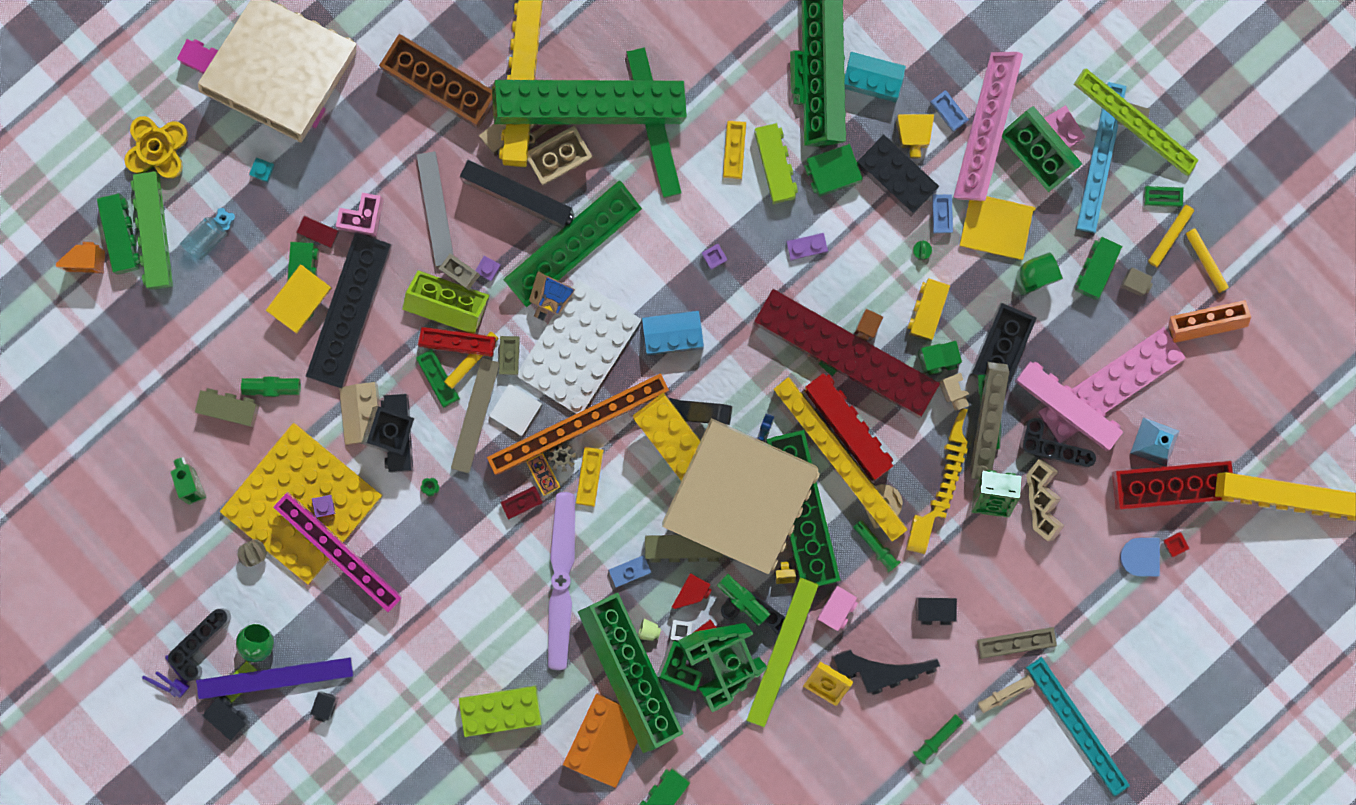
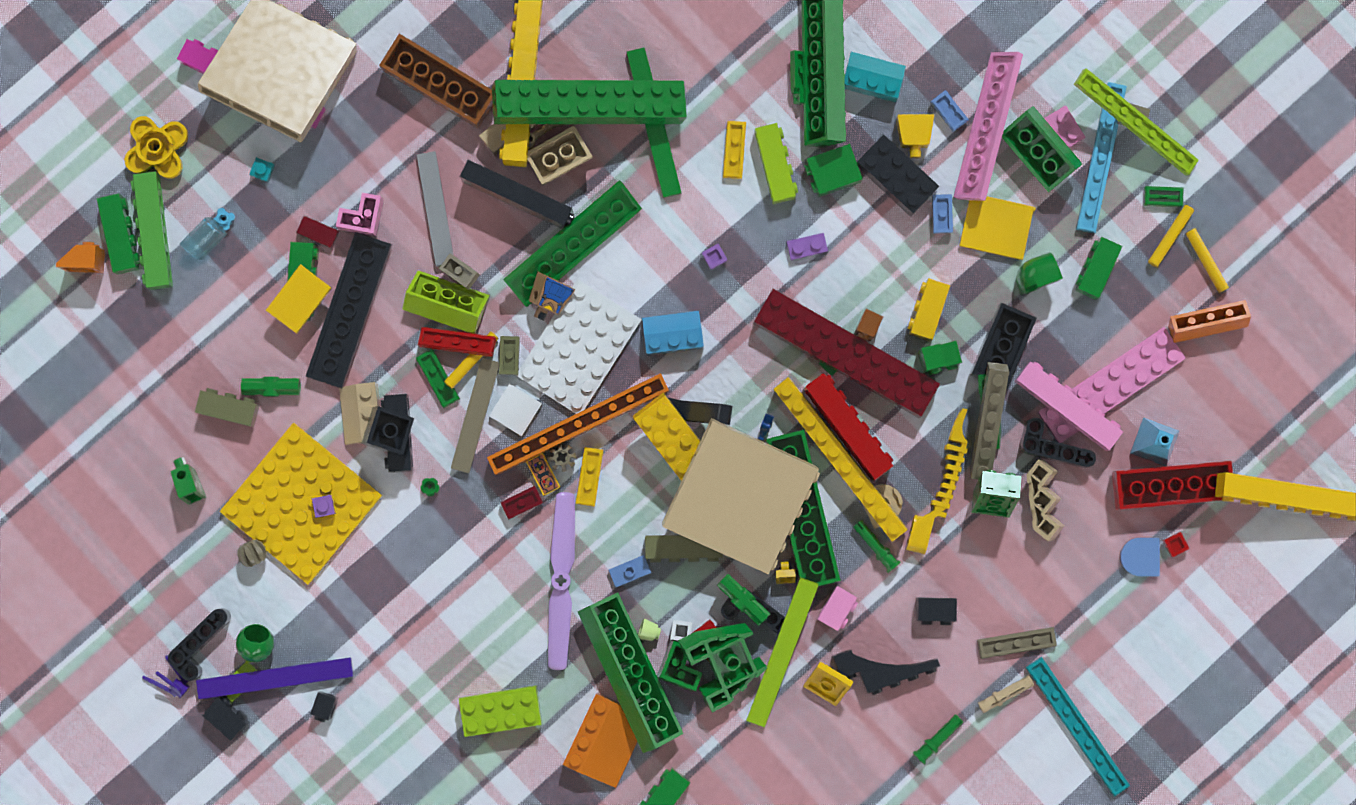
dark pink brick [273,492,402,612] -> none
medium lavender plate [475,256,501,282] -> none
red slope [672,573,712,609] -> none
green tile [913,240,932,260] -> none
tan hips [938,373,969,411] -> none
dark tan brick [1120,267,1153,296] -> none

